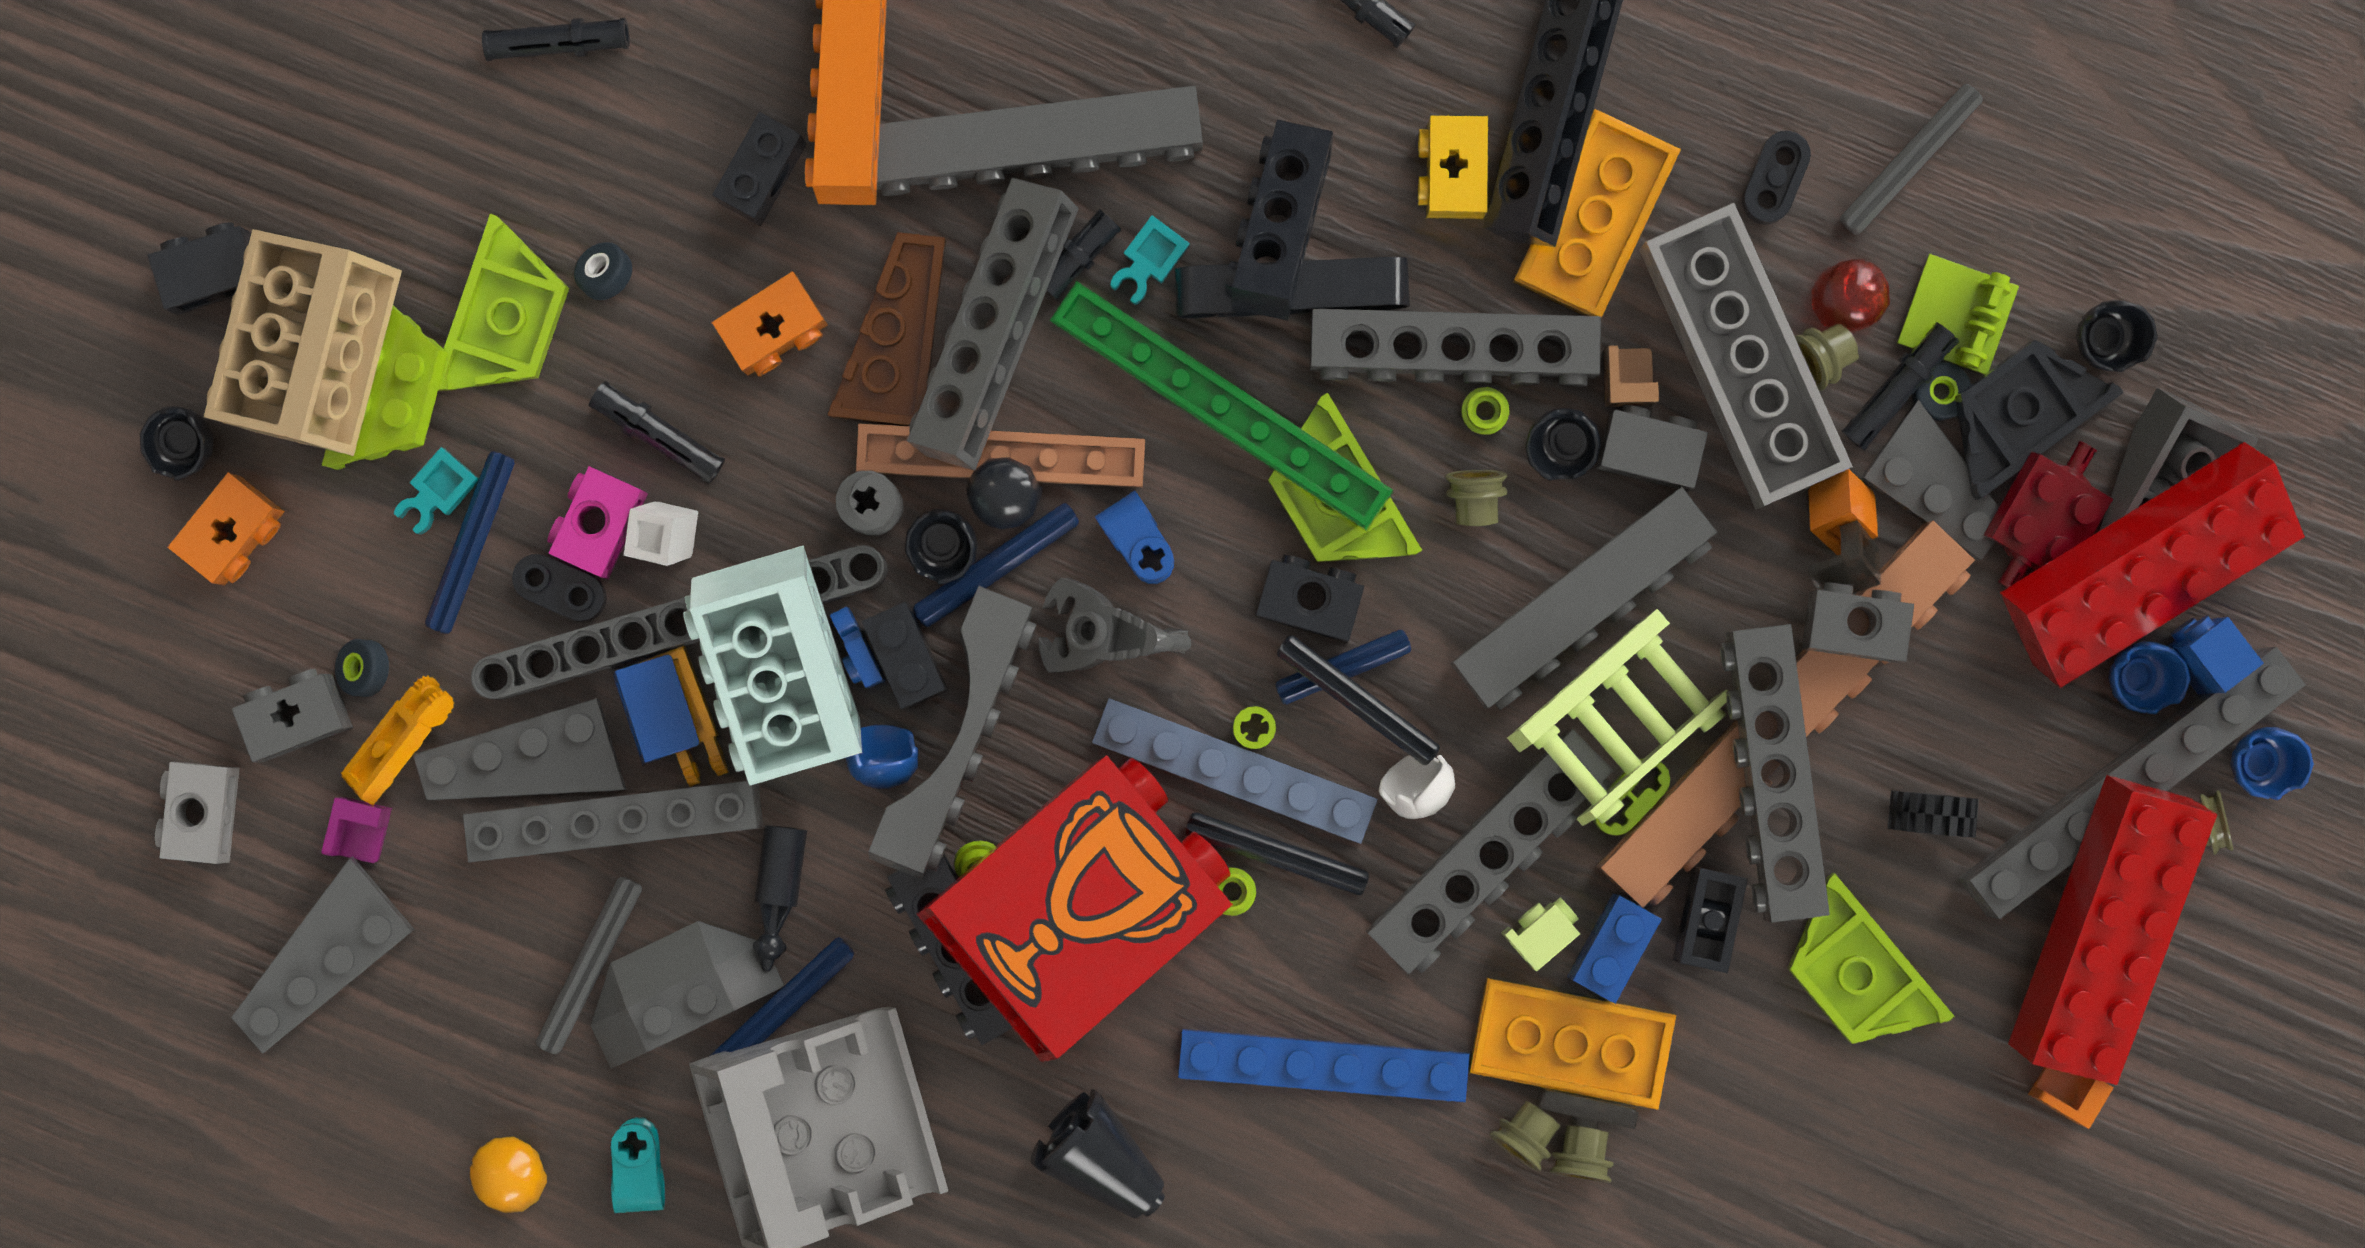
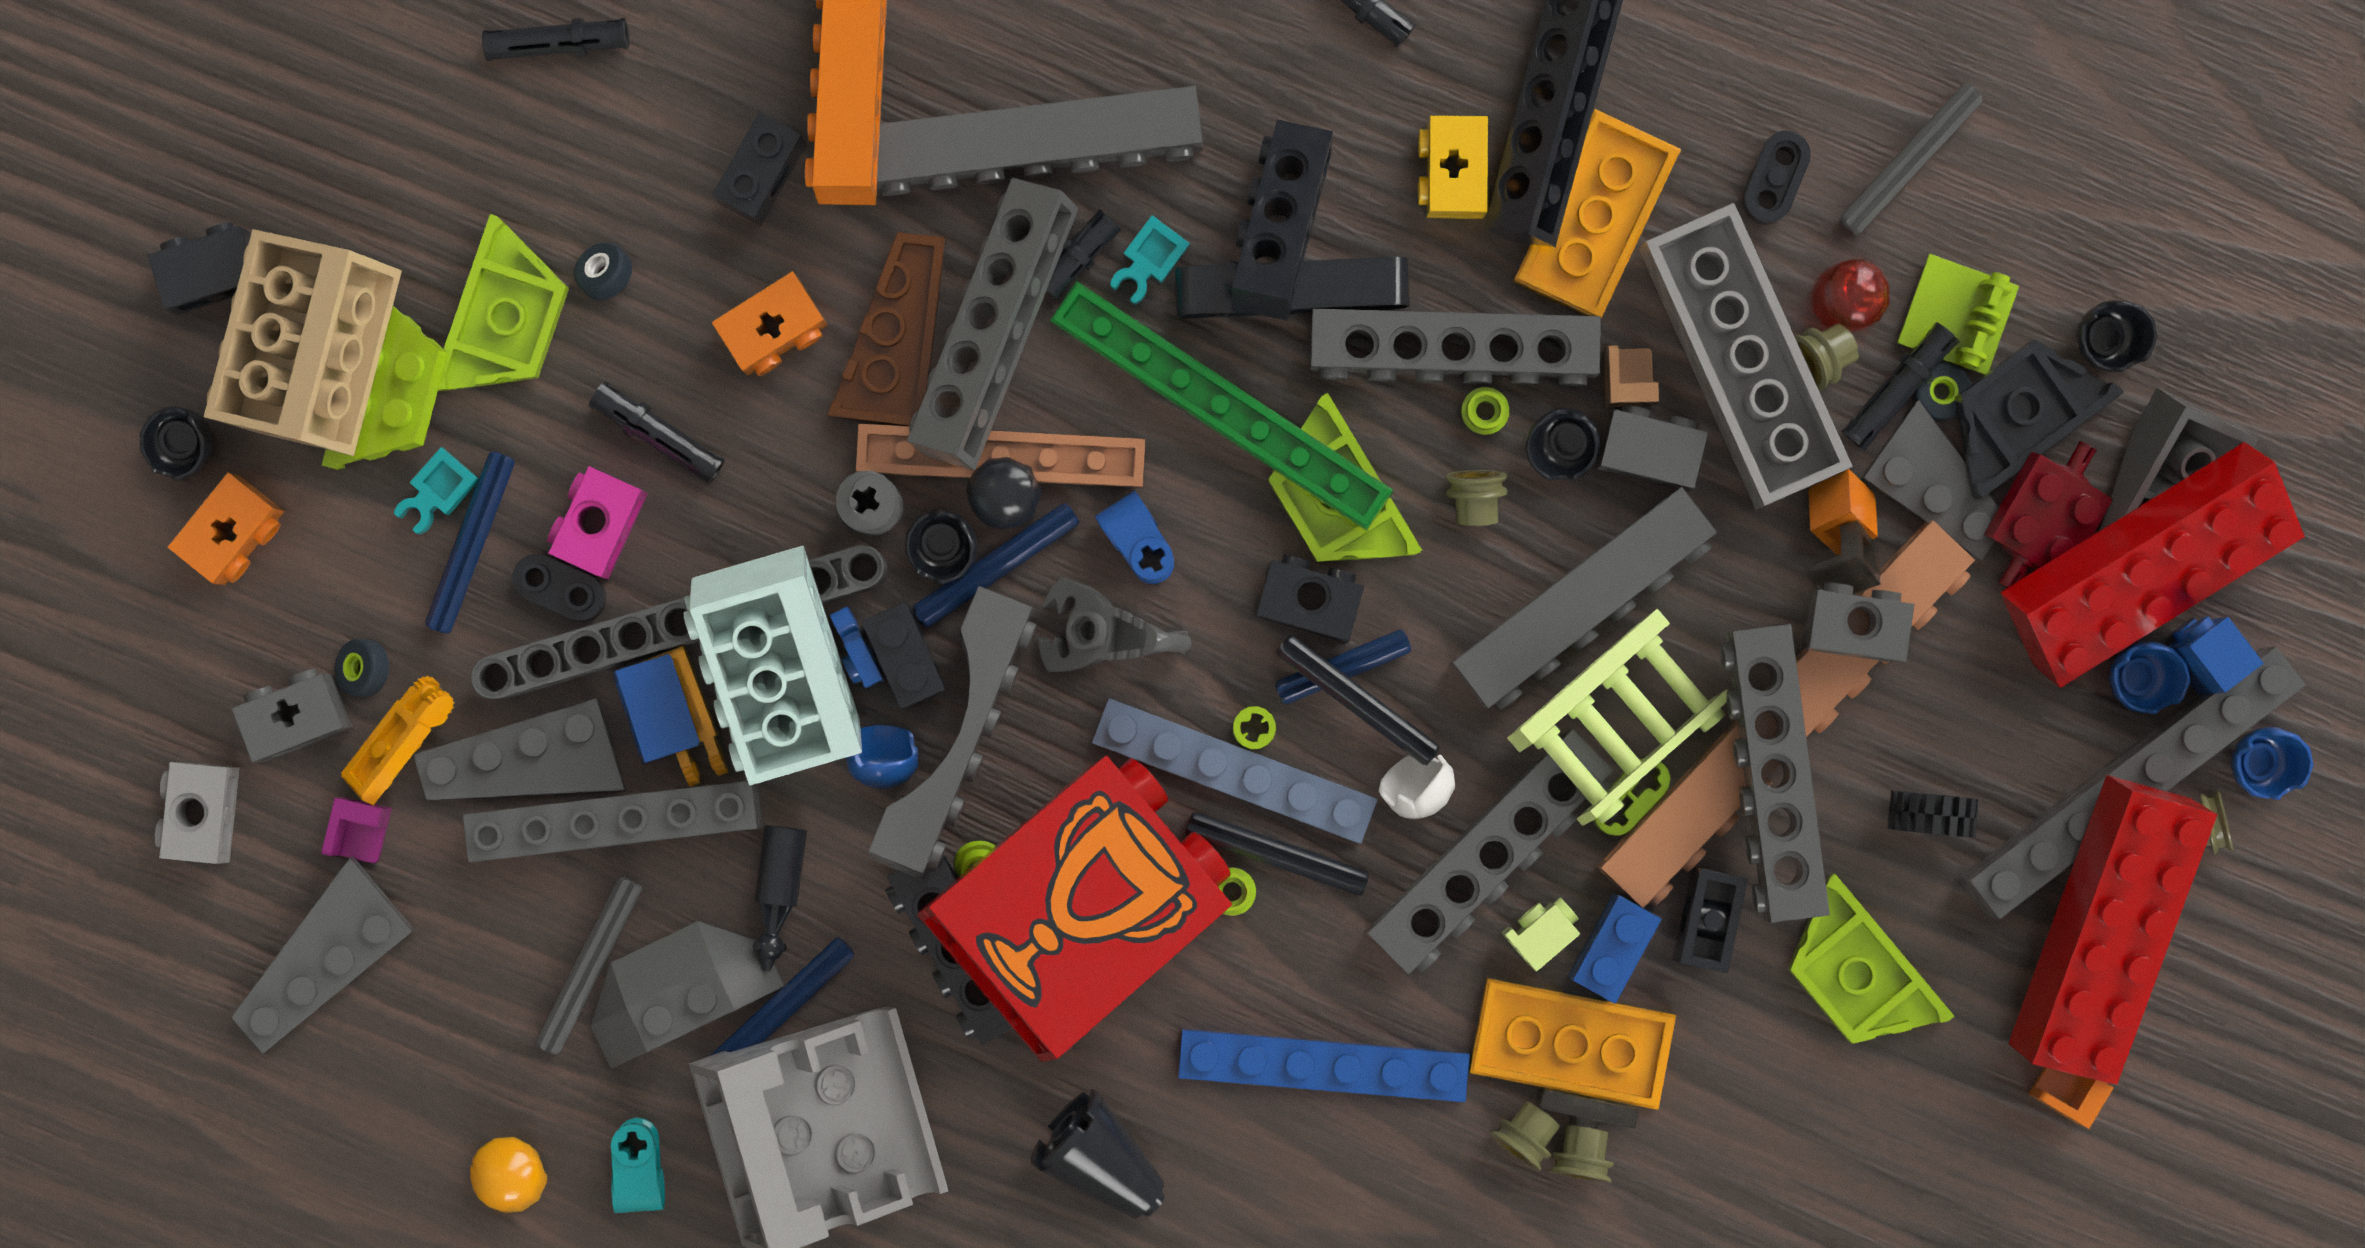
white panel [624,502,698,566] -> none

